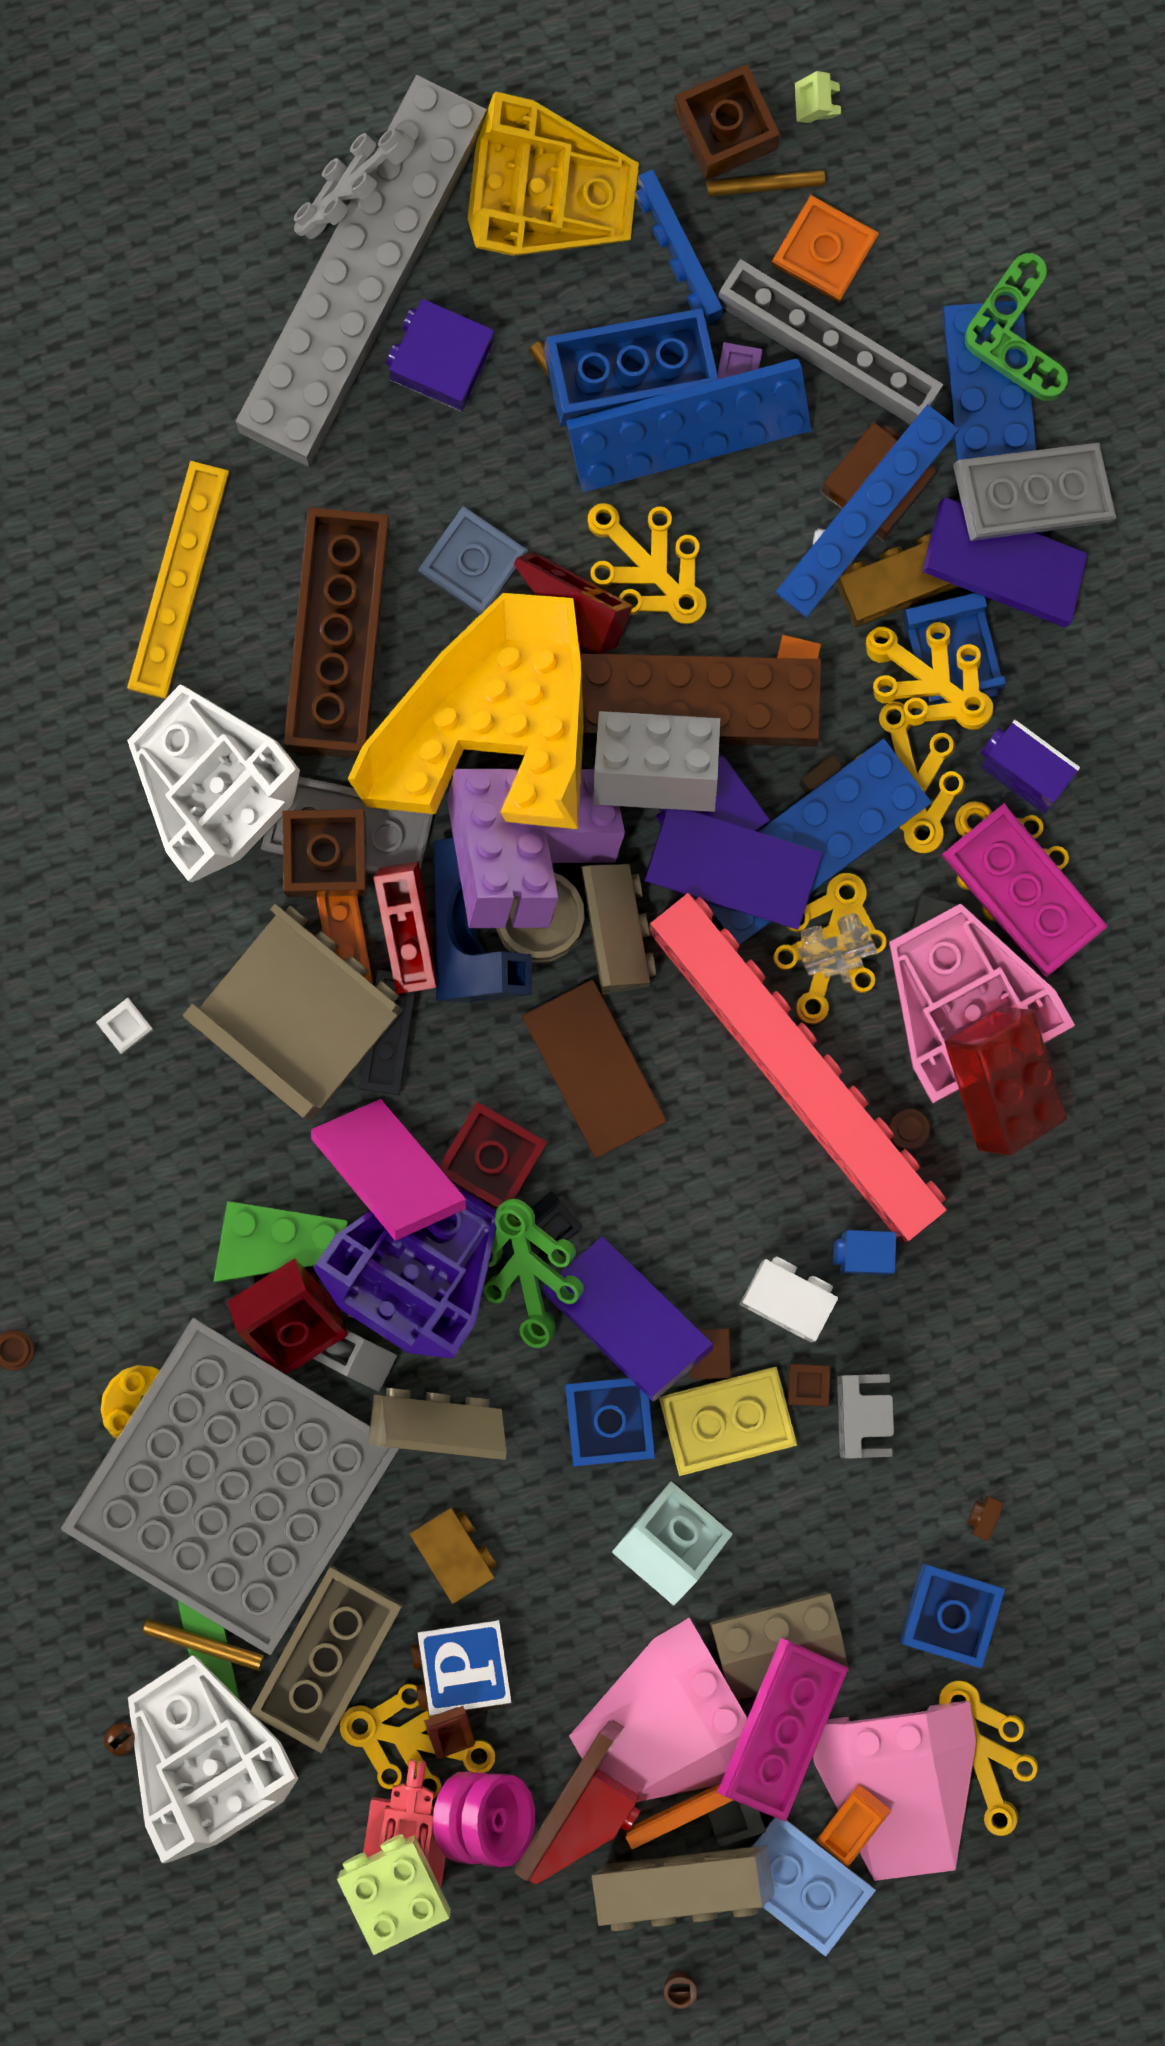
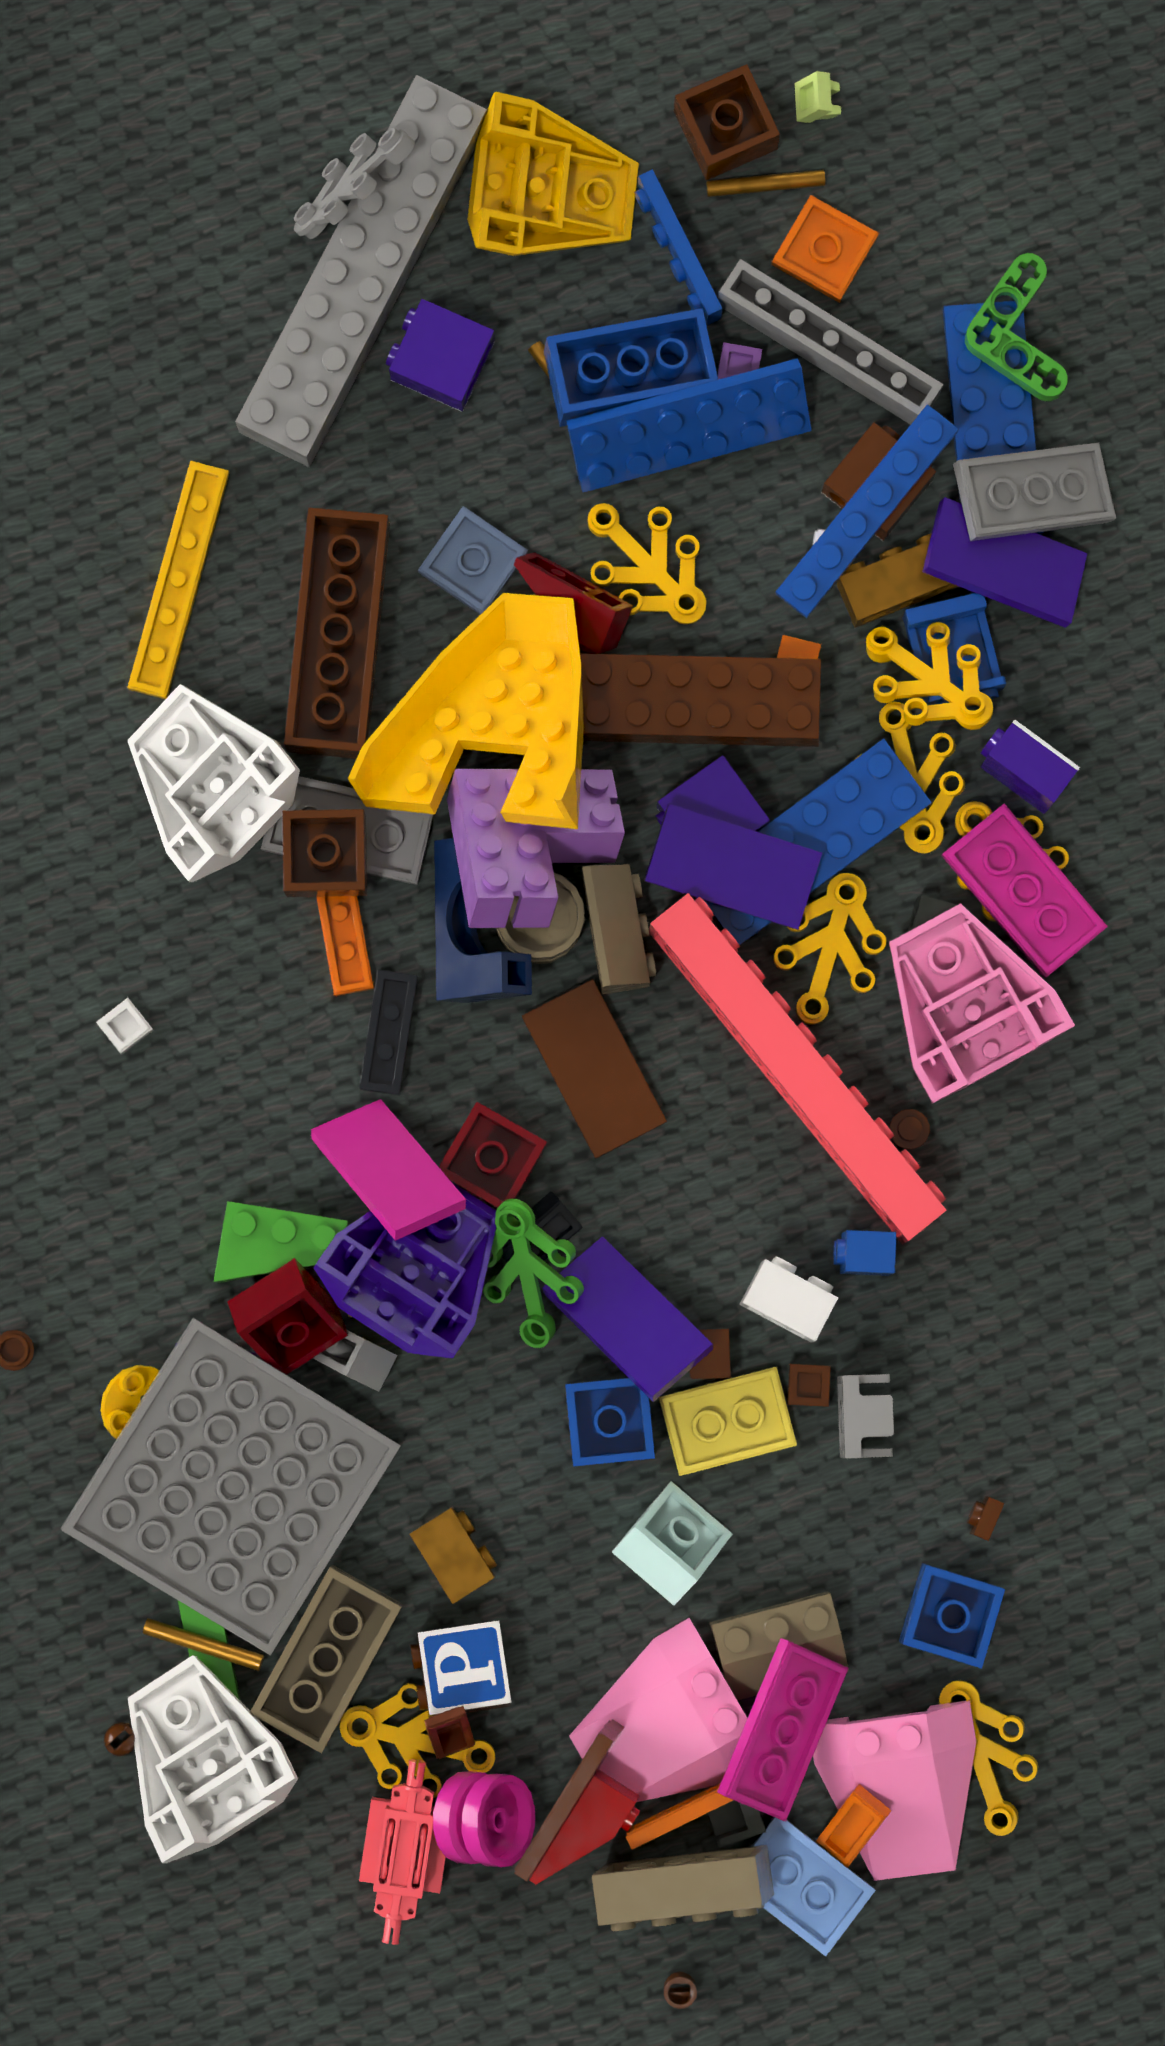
dark tan panel [182,904,404,1121] -> none
yellowish green brick [337,1834,451,1955] -> none
dark tan slope [368,1388,507,1460] -> none
red slope [374,861,437,994] -> none
light grey brick [593,711,720,812] -> none
clear hips [798,913,878,984] -> none
dark brown tile [799,755,842,795] -> none
clear red brick [944,1006,1067,1156] -> none

